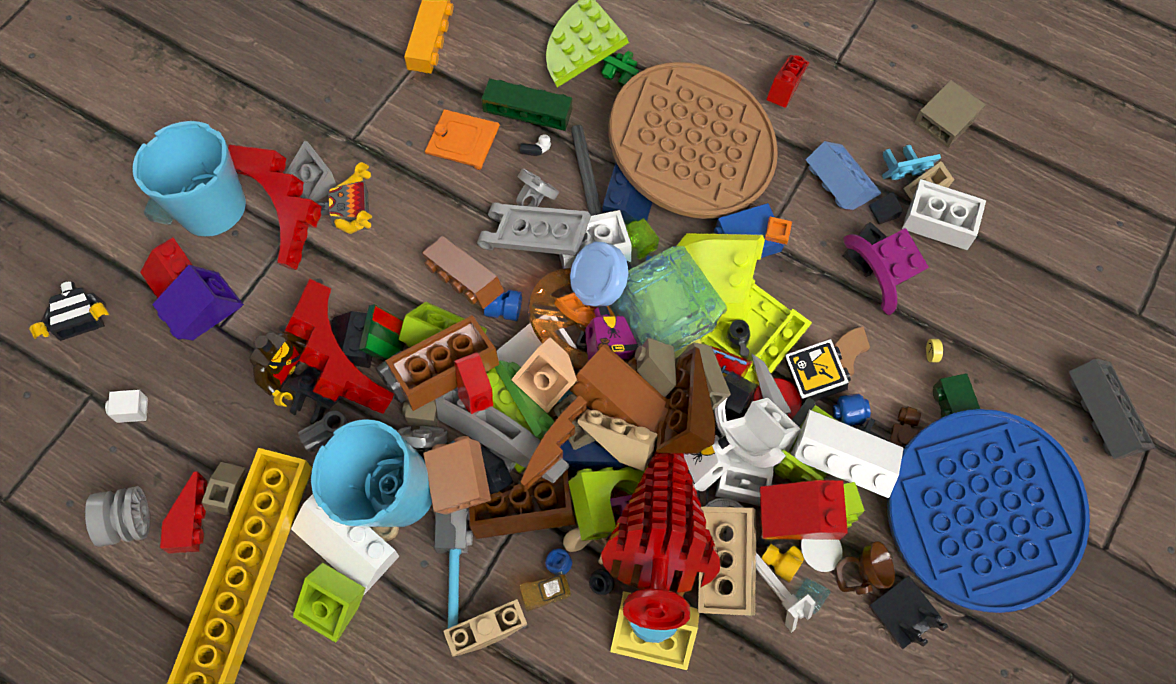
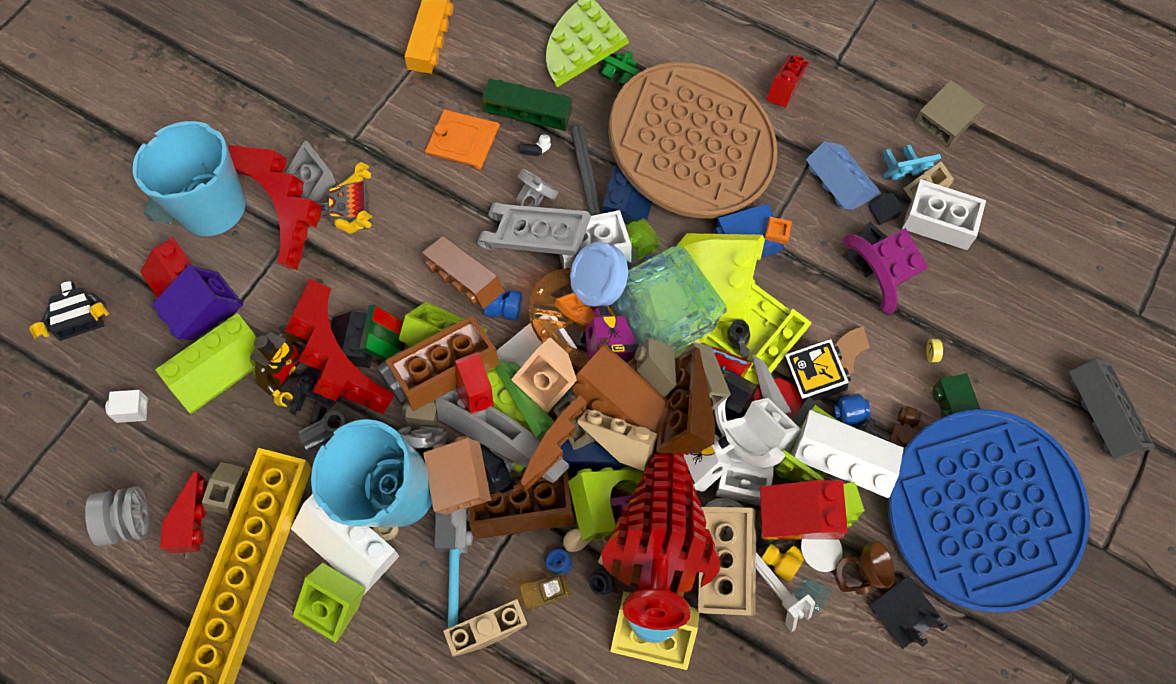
none -> lime slope [155,313,257,414]

